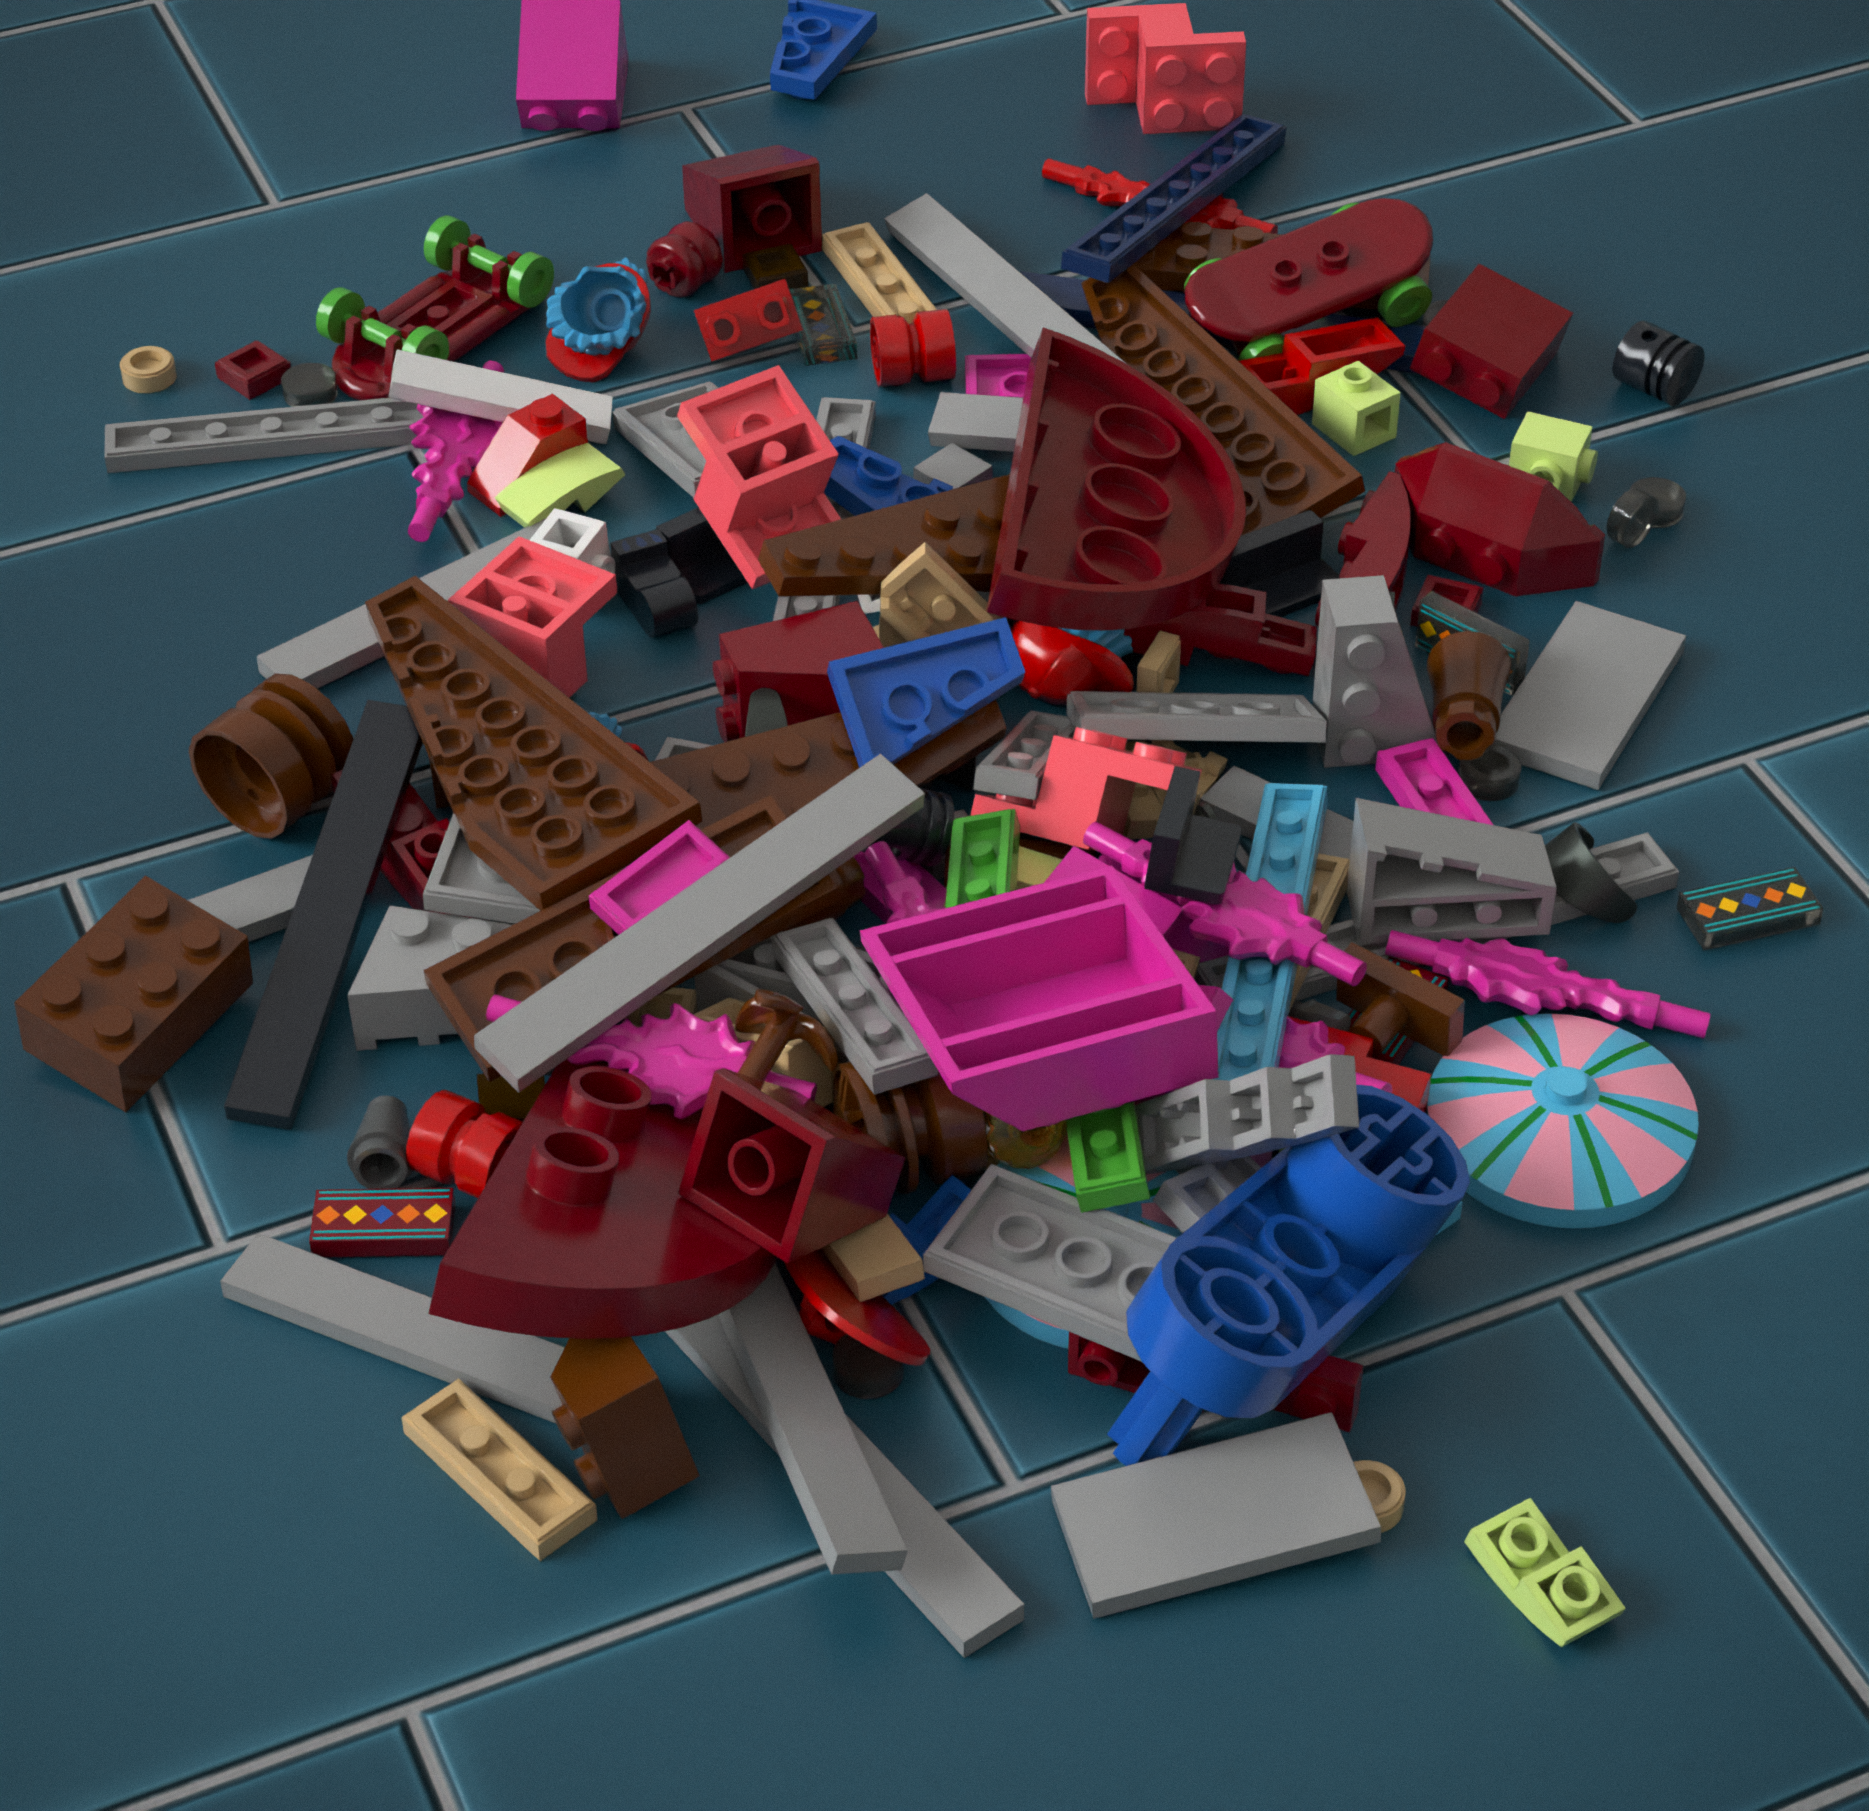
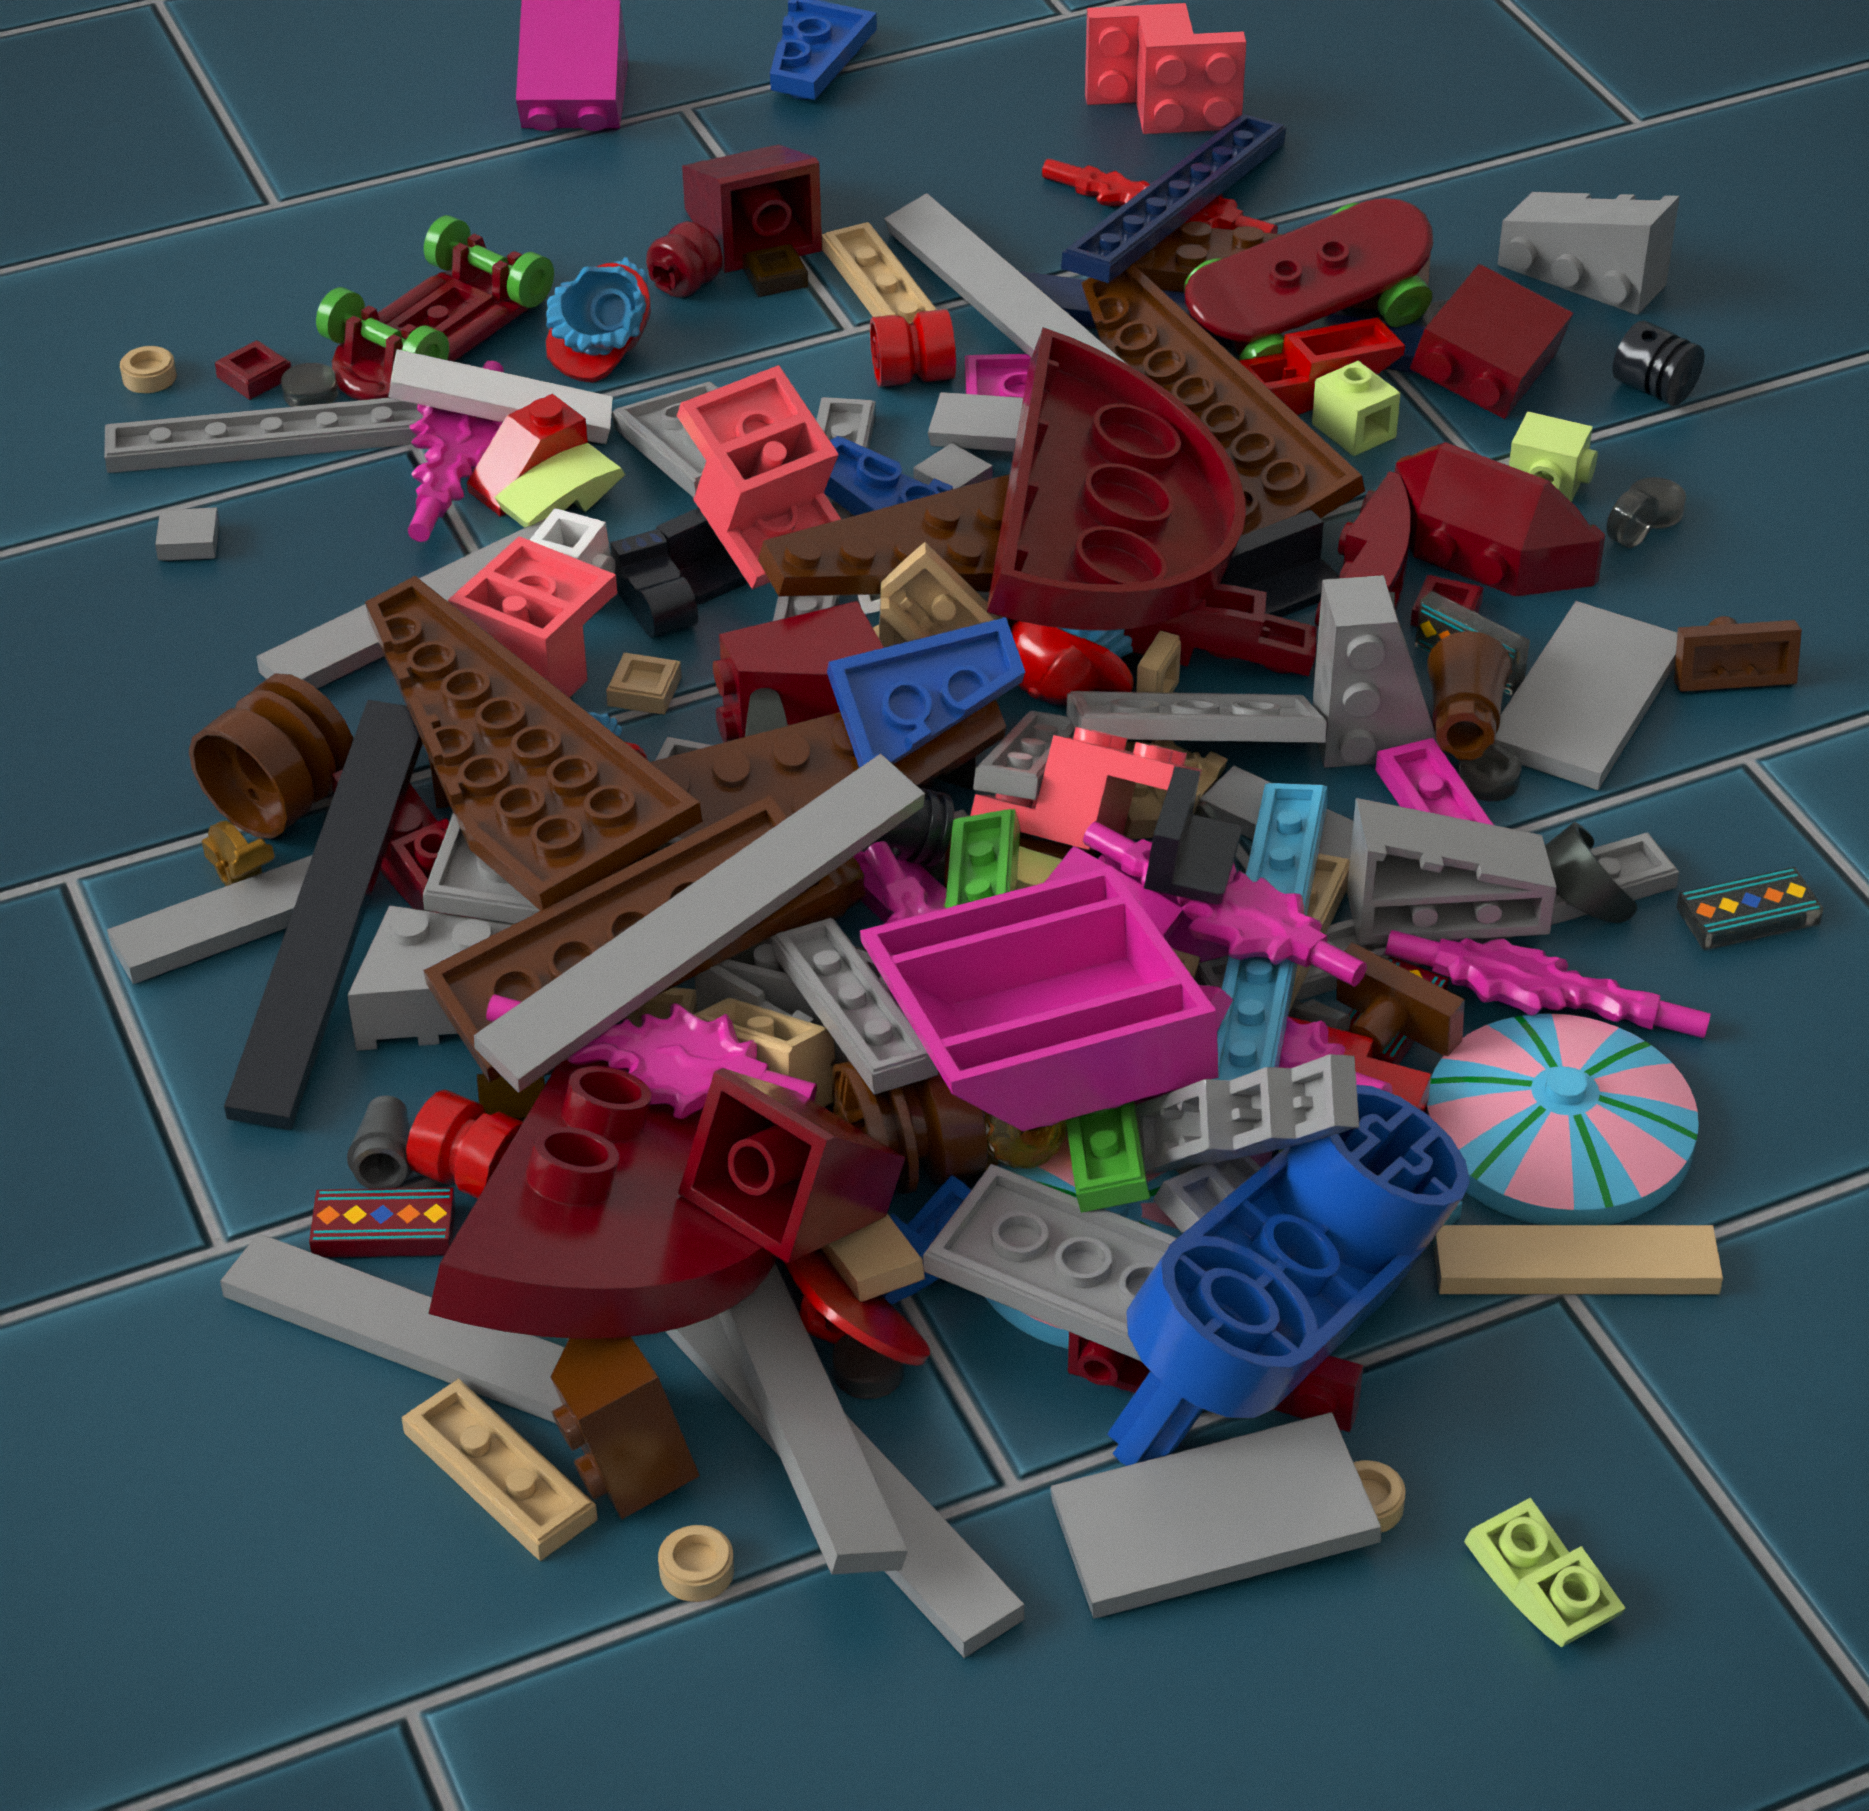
reddish brown brick [14,875,253,1112] -> none
dark pink tile [589,820,730,935] -> none
red hips [694,279,803,362] -> none
reddish brown plant [735,989,838,1081] -> none
clear smoke tile [789,284,857,366] -> none
none -> light grey tile [155,507,220,561]
none -> pearl gold piece [201,820,274,886]
none -> tan tile [606,653,682,715]
none -> tan tile [658,1525,734,1602]
none -> tan tile [1433,1225,1723,1294]
none -> light grey wedge [1497,192,1680,315]
none -> reddish brown tile [1674,616,1802,692]

